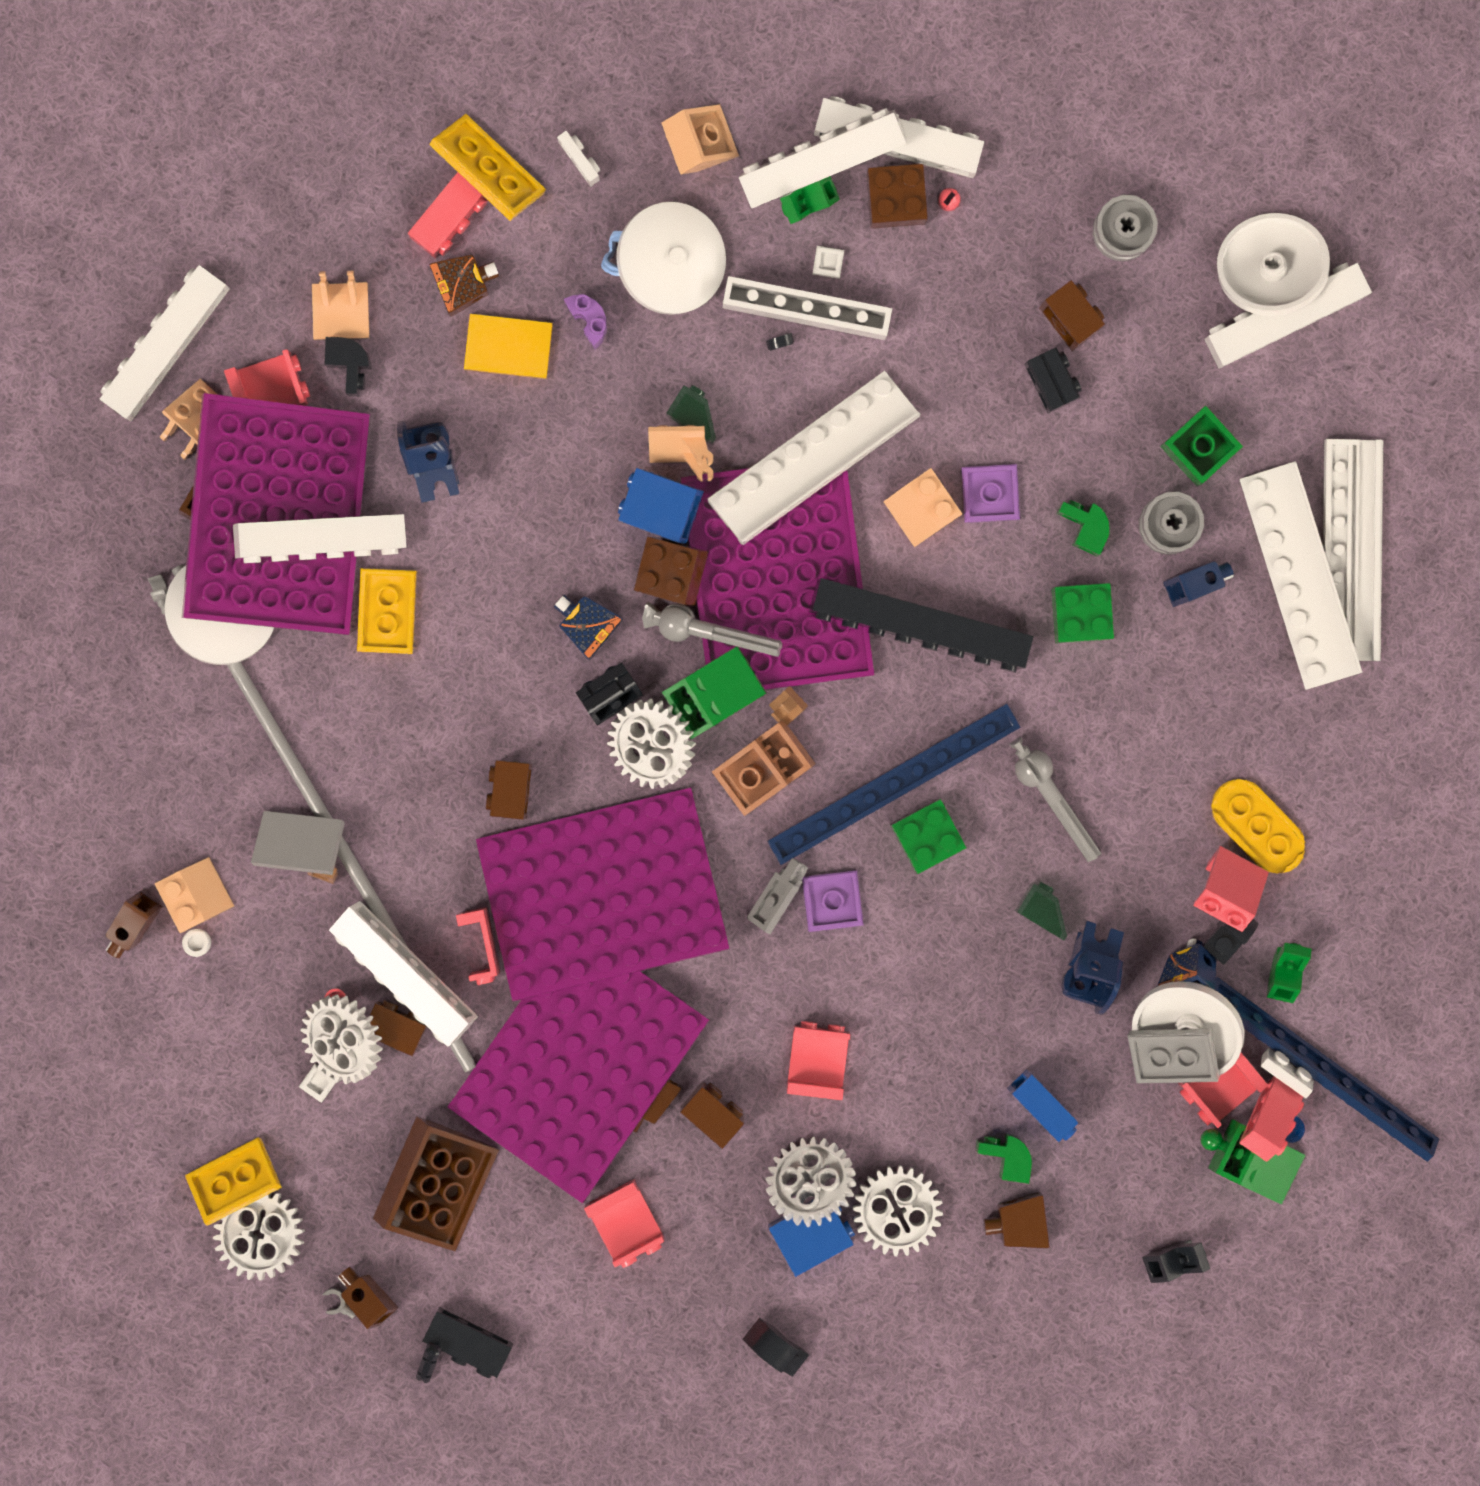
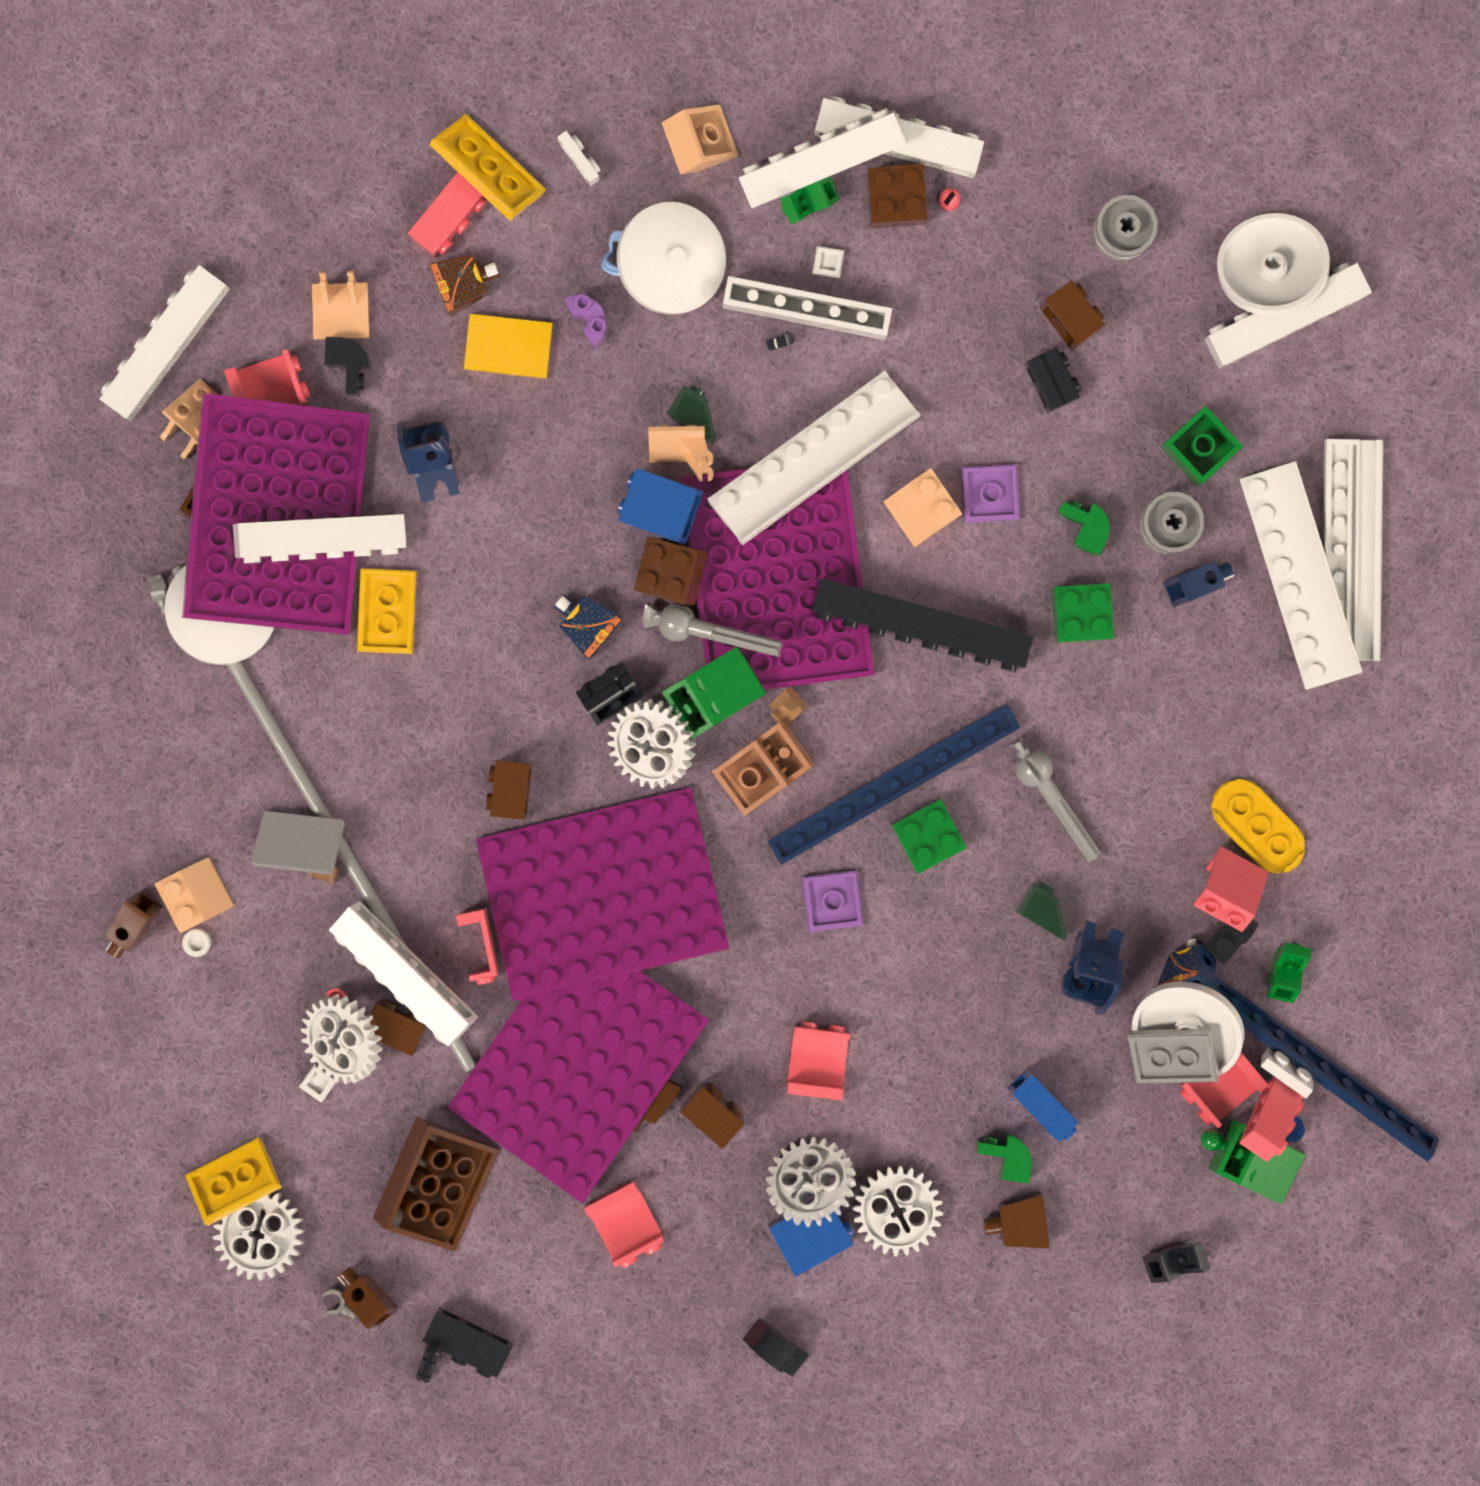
light grey hinge [747,858,808,934] -> none

